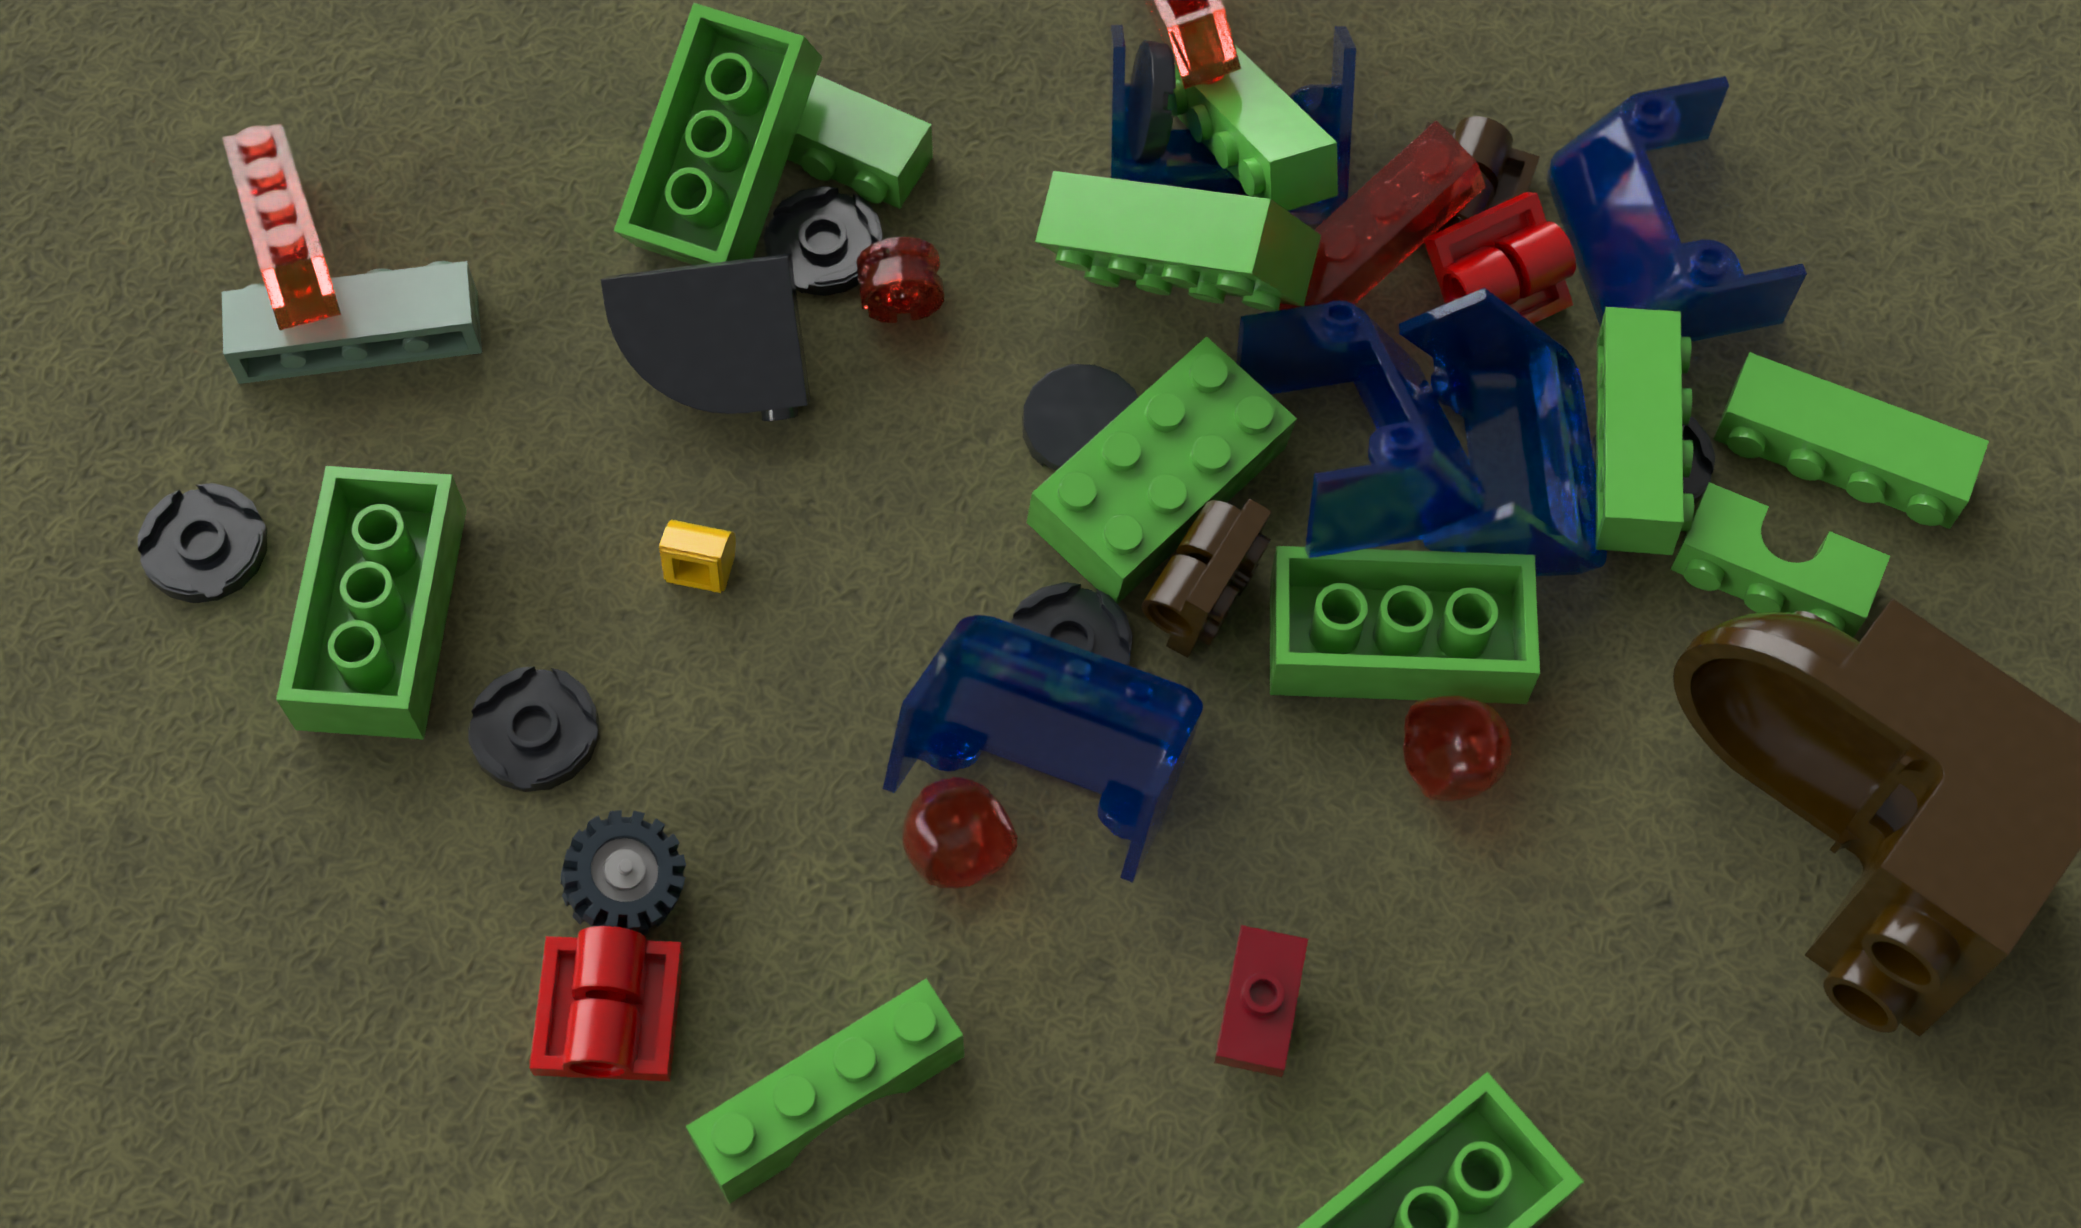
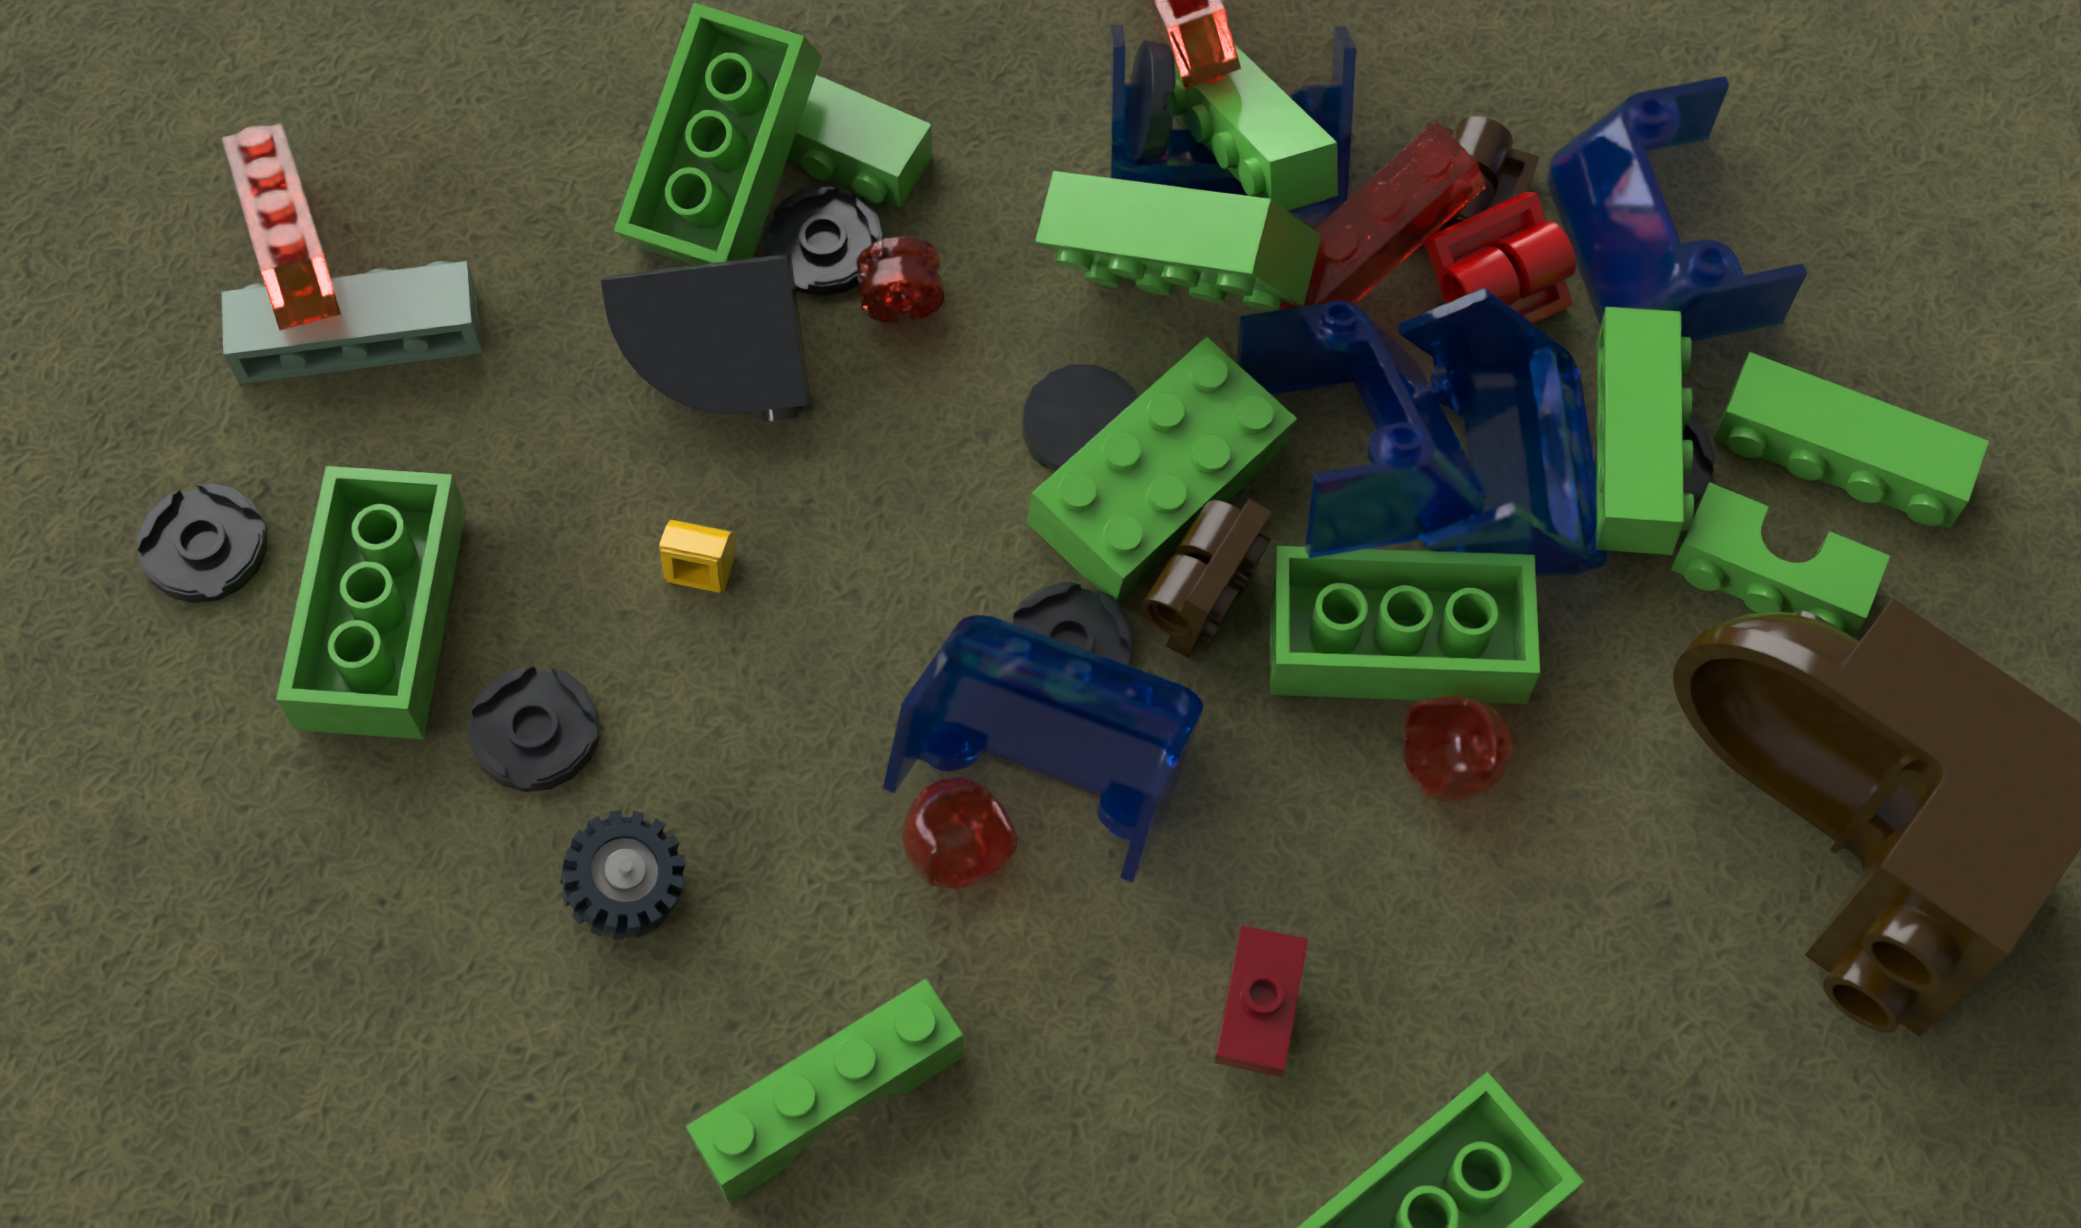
red plate [529,926,684,1082] -> none

